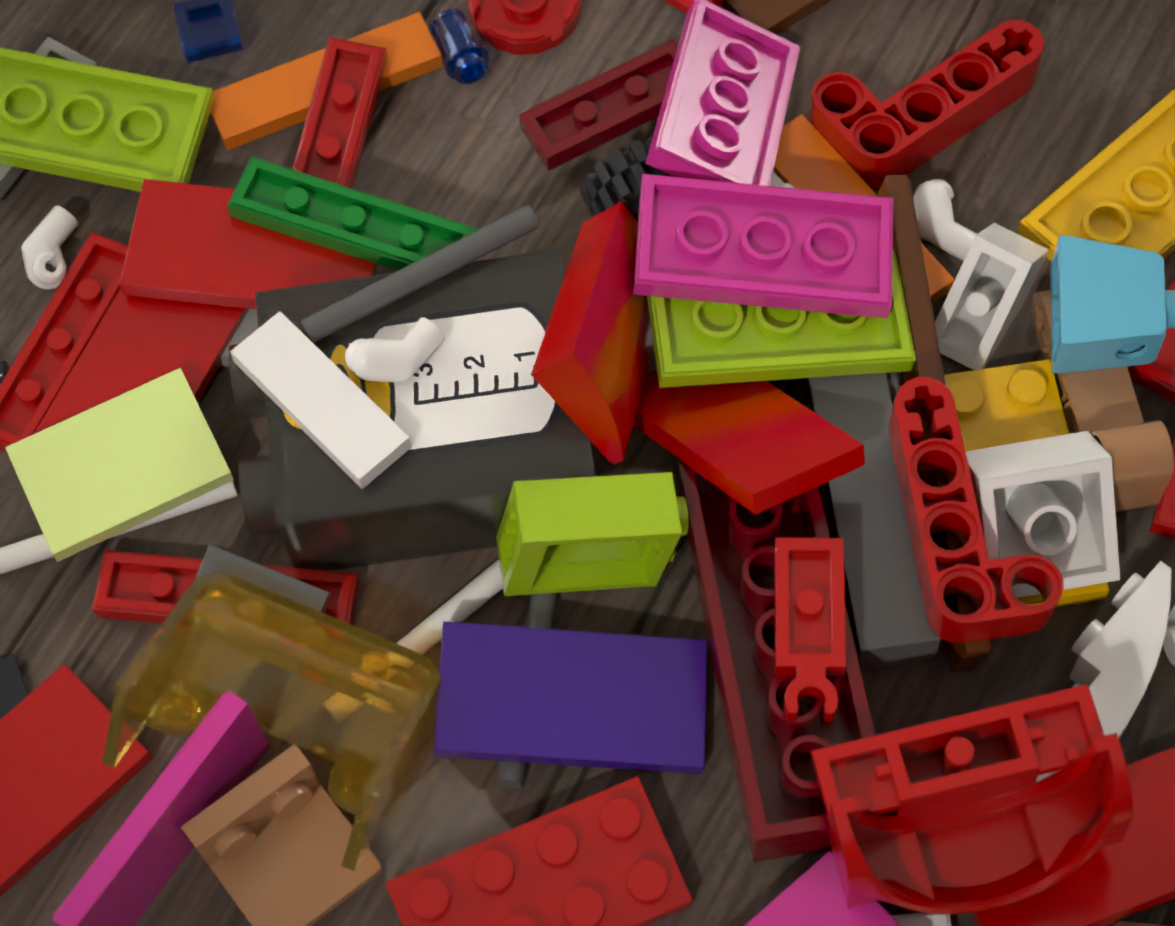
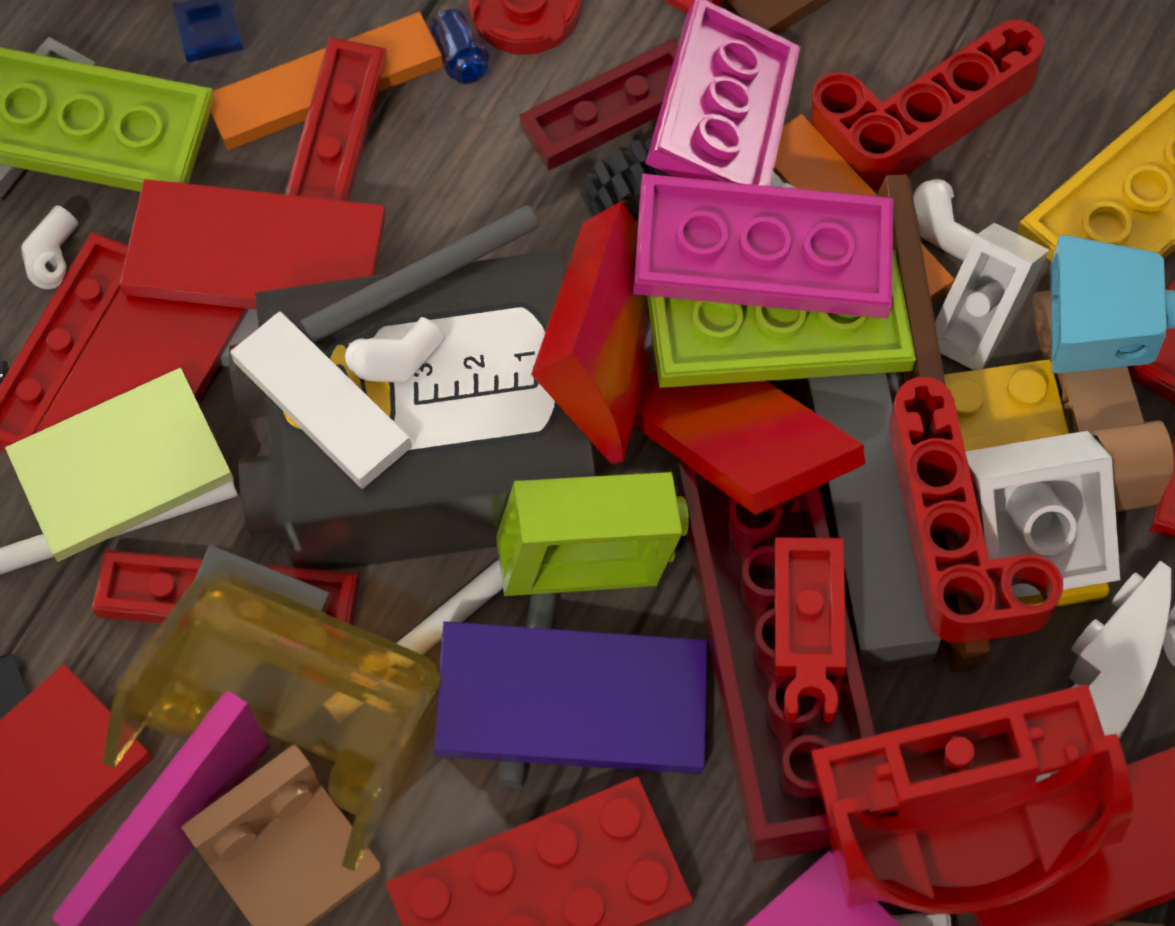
green tile [227,156,479,291] -> none

